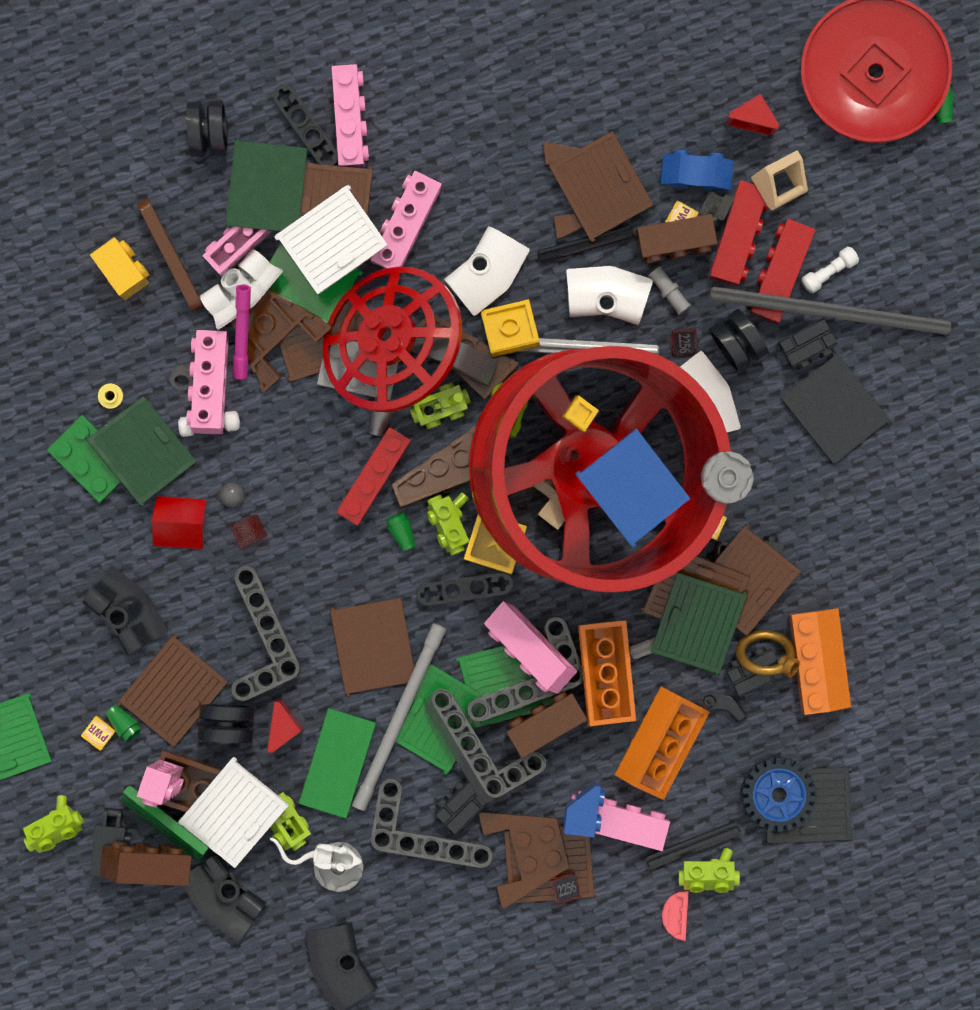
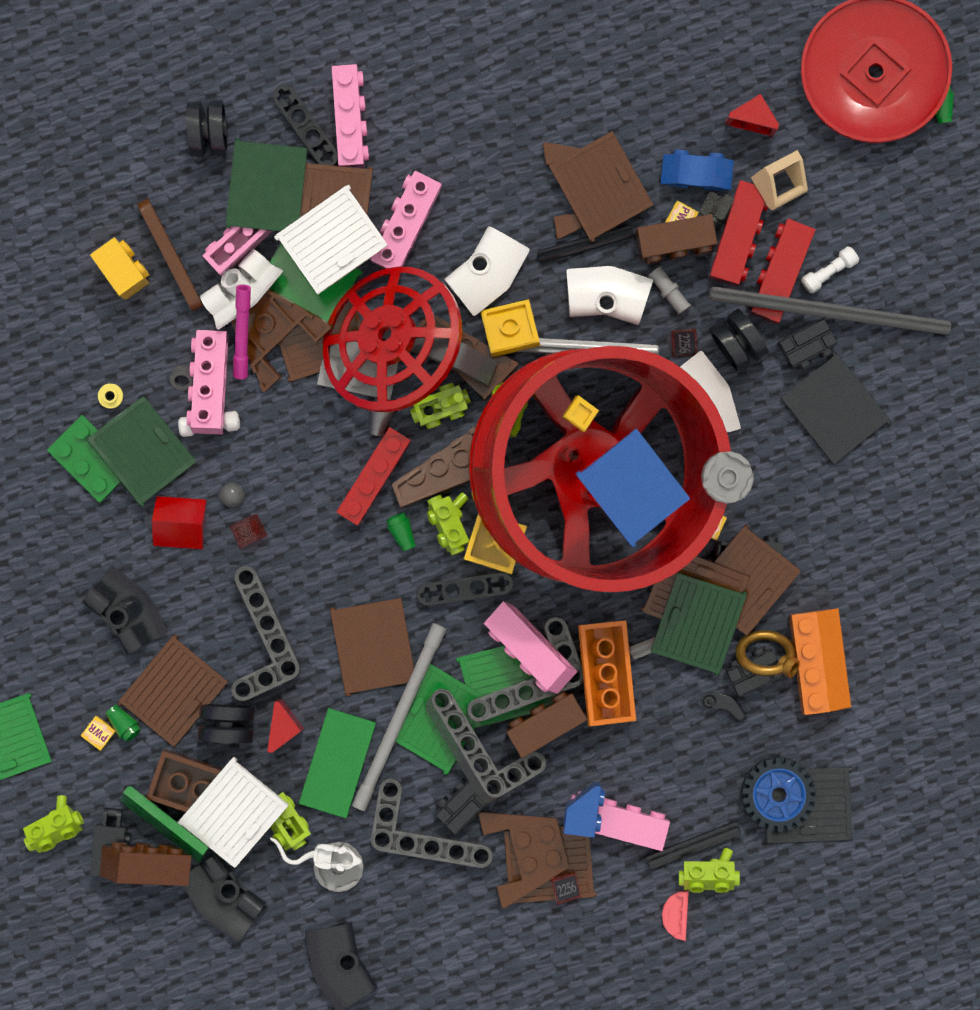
bright pink brick [137,760,184,807] -> none
tan brick [534,479,565,530] -> none
orange slope [615,686,710,800] -> none

